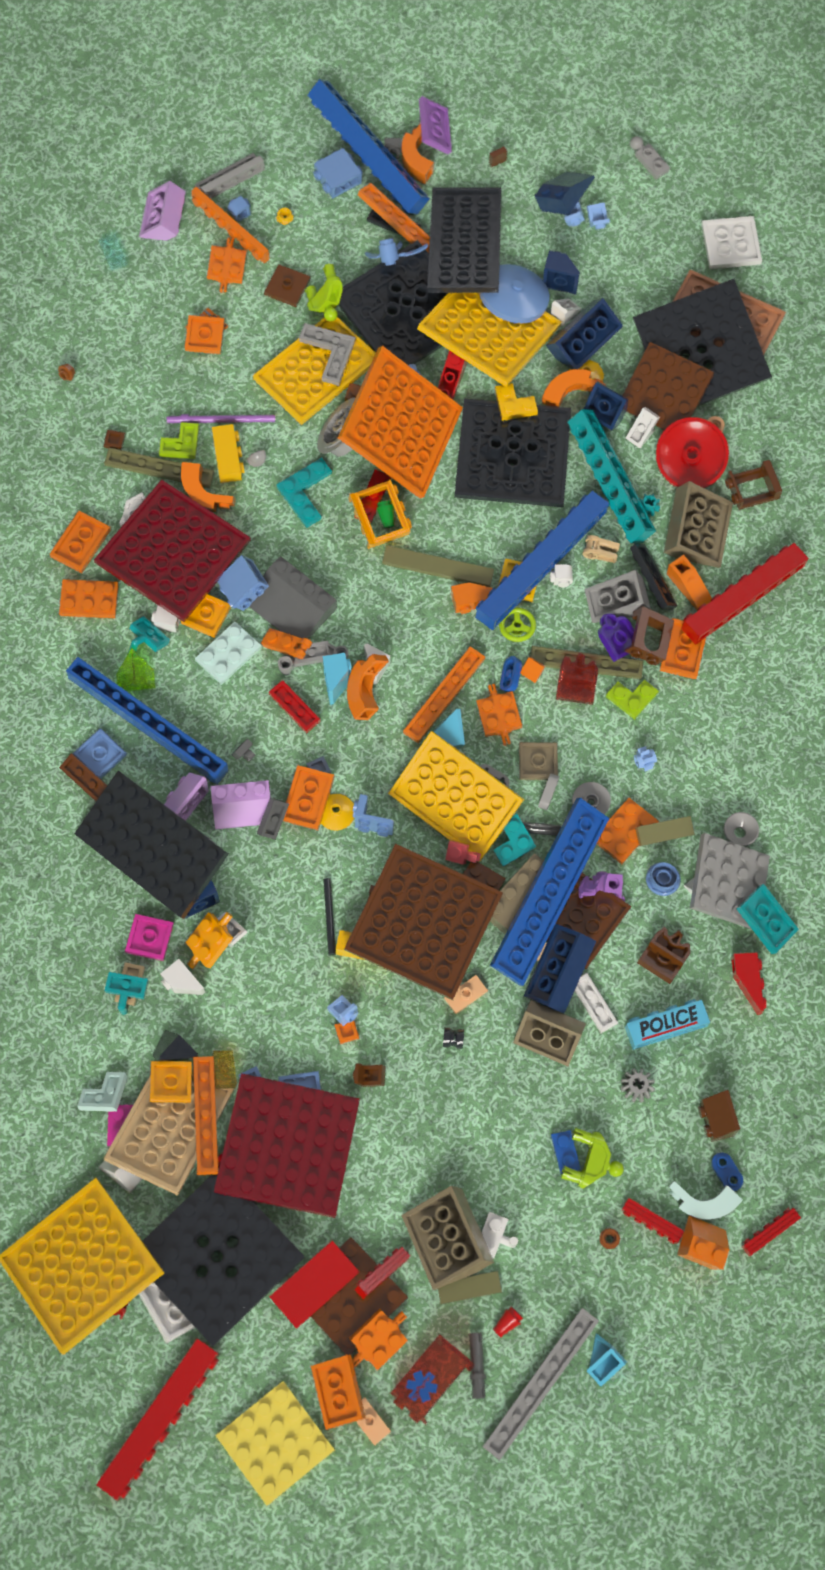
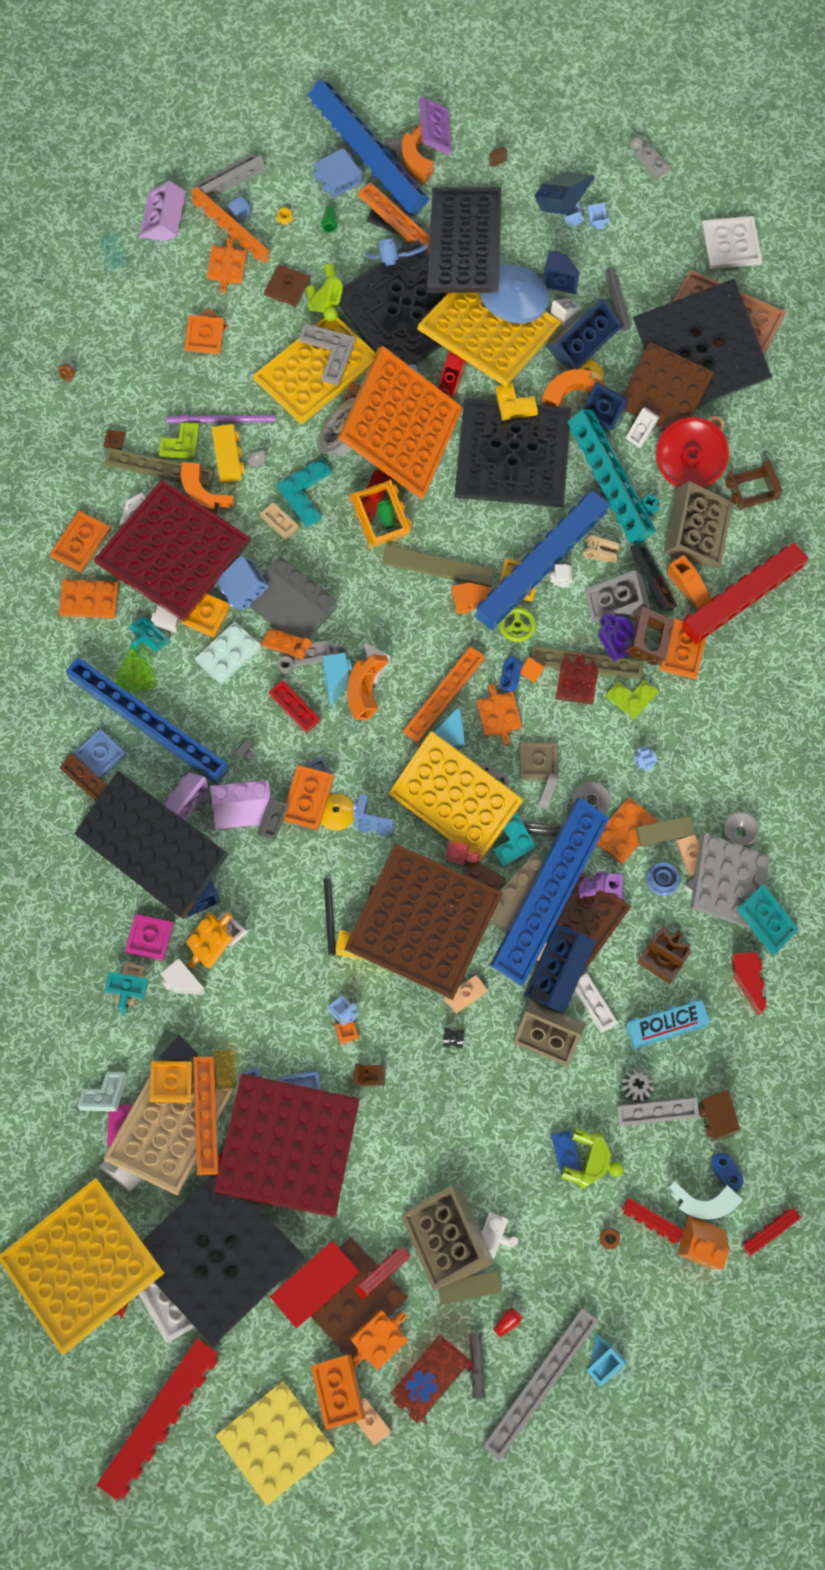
none -> tan plate [260,502,299,540]
none -> green cone [320,206,338,233]
none -> dark grey axle [605,268,631,331]
none -> light grey plate [616,1096,699,1126]
none -> light nougat plate [676,835,699,877]

